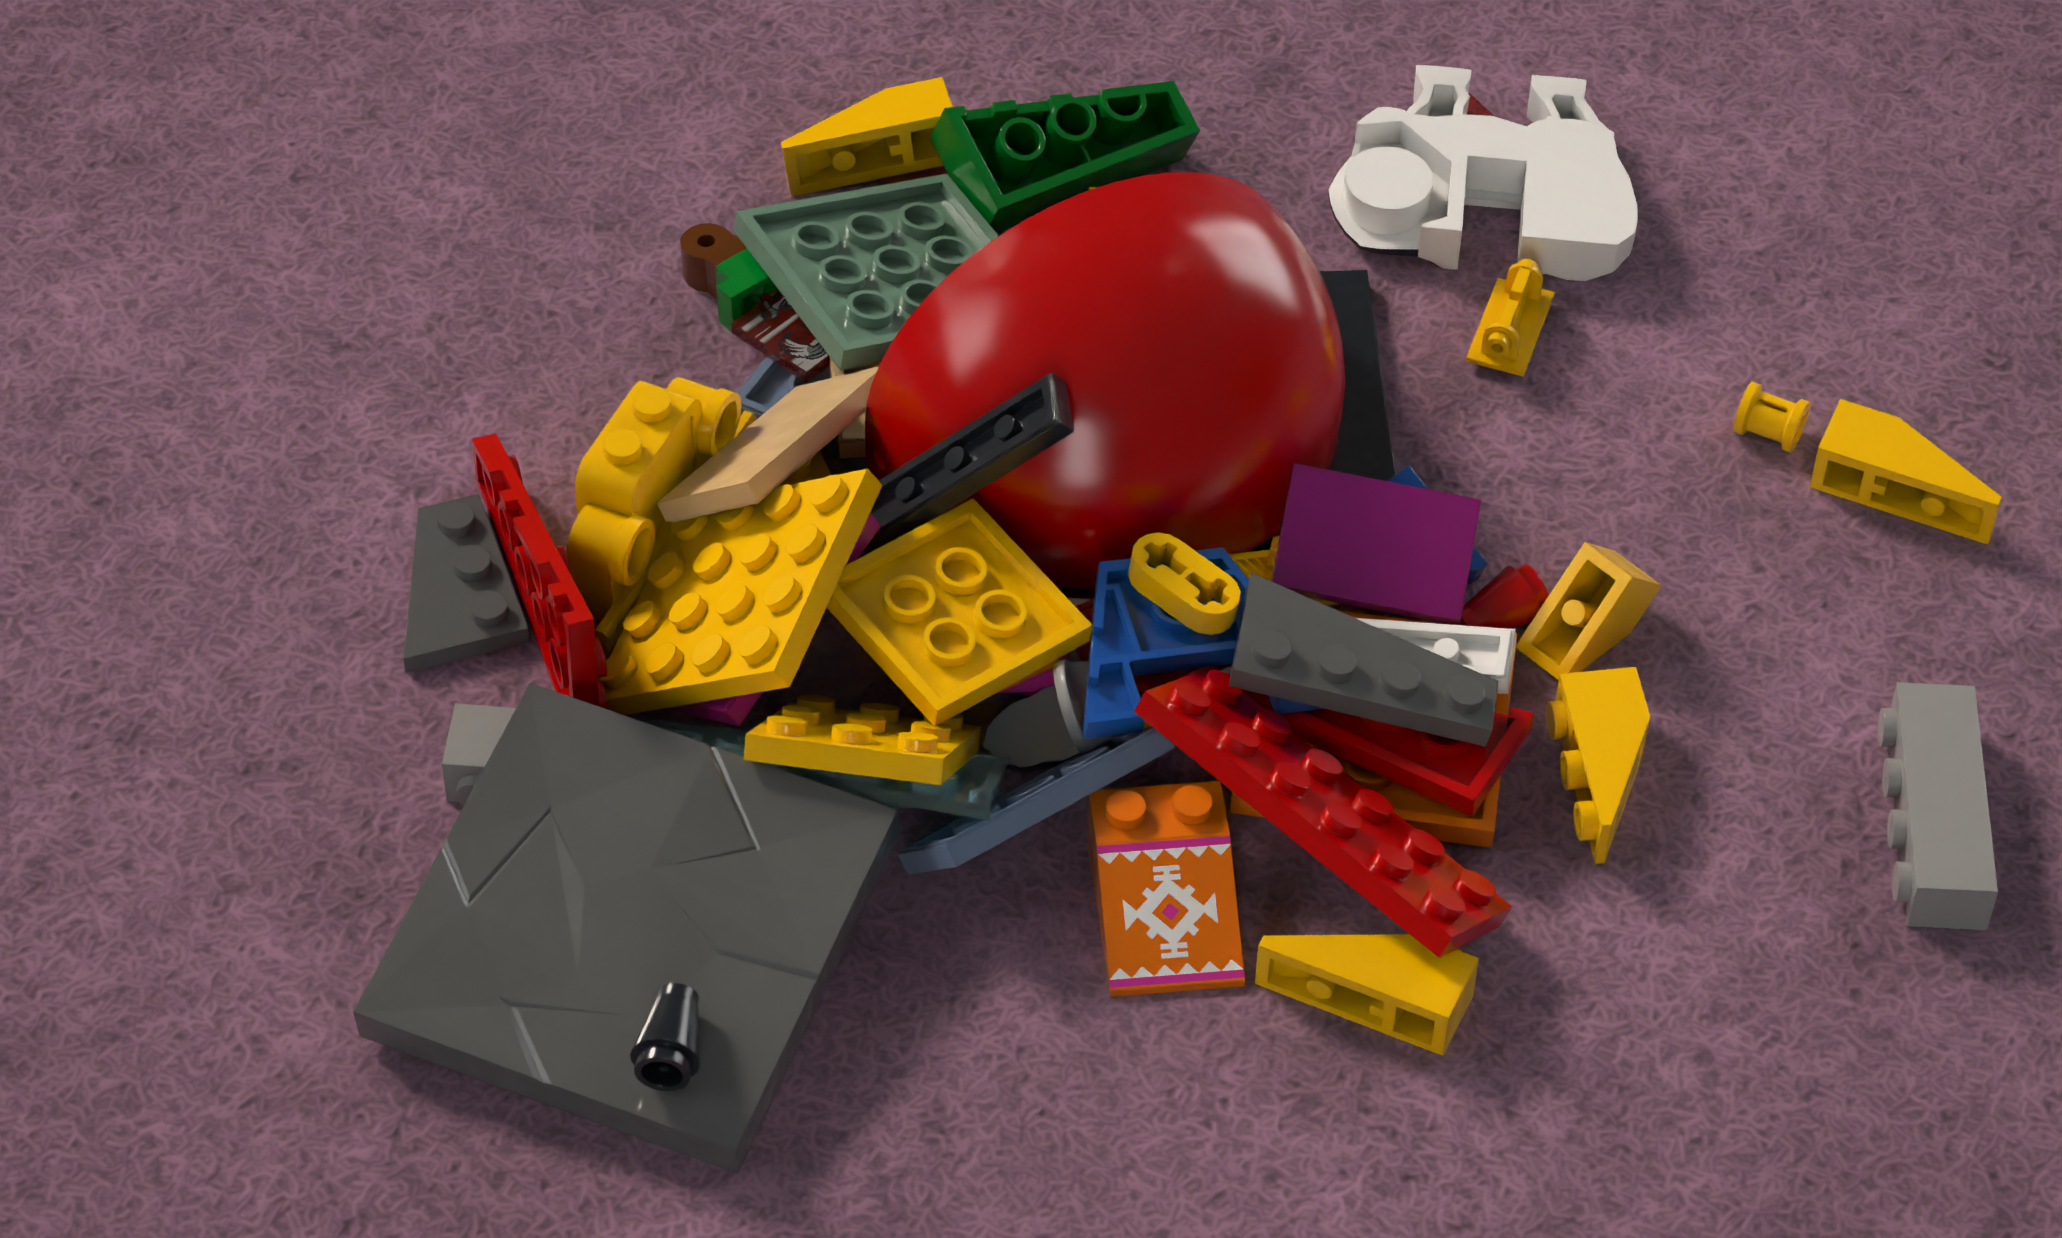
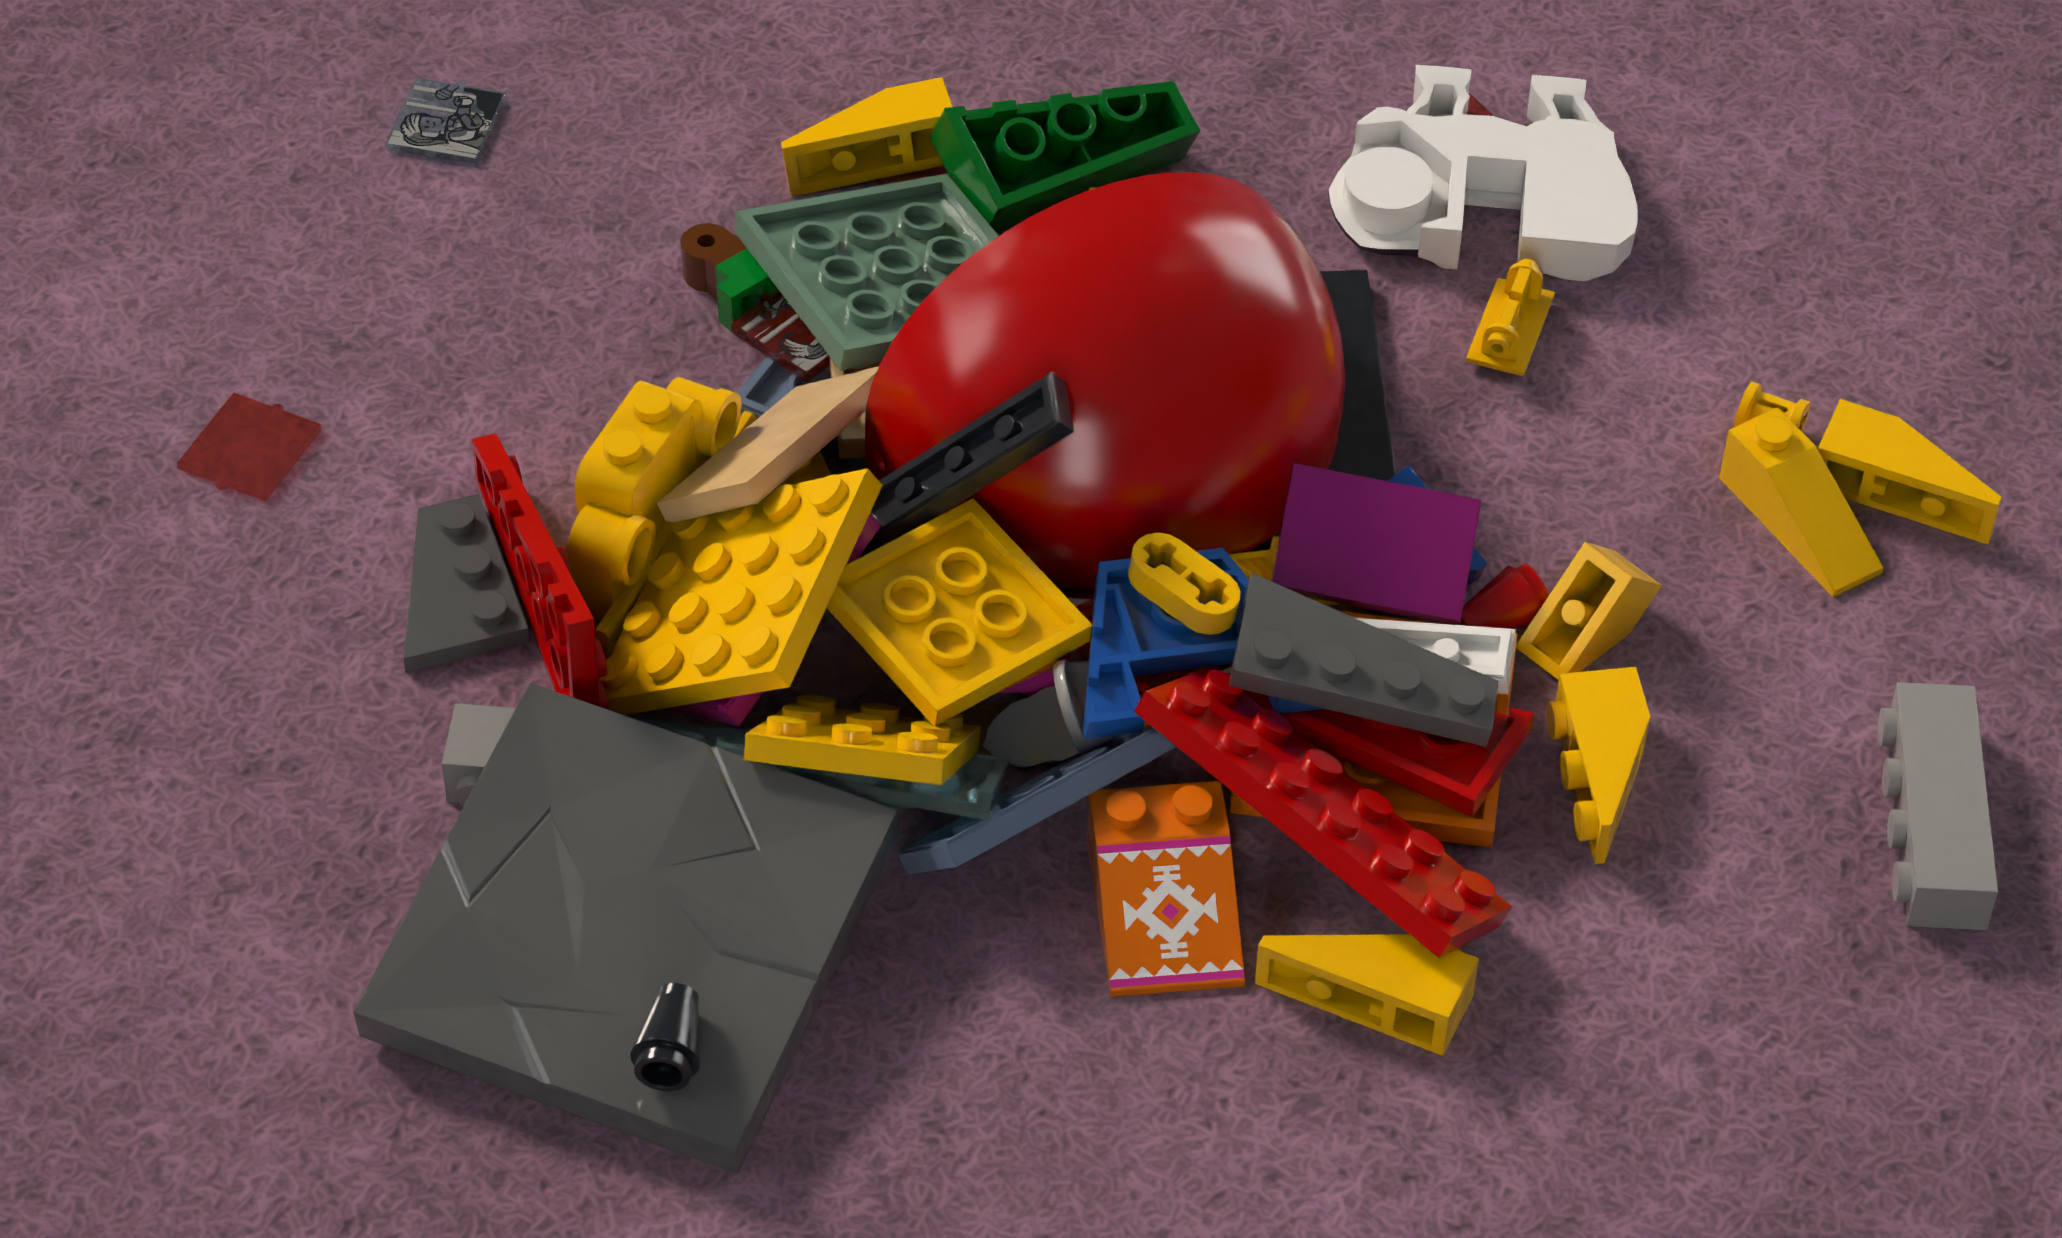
none -> clear red piece [177,392,322,501]
none -> piece [385,78,507,166]
none -> yellow slope [1719,407,1884,597]

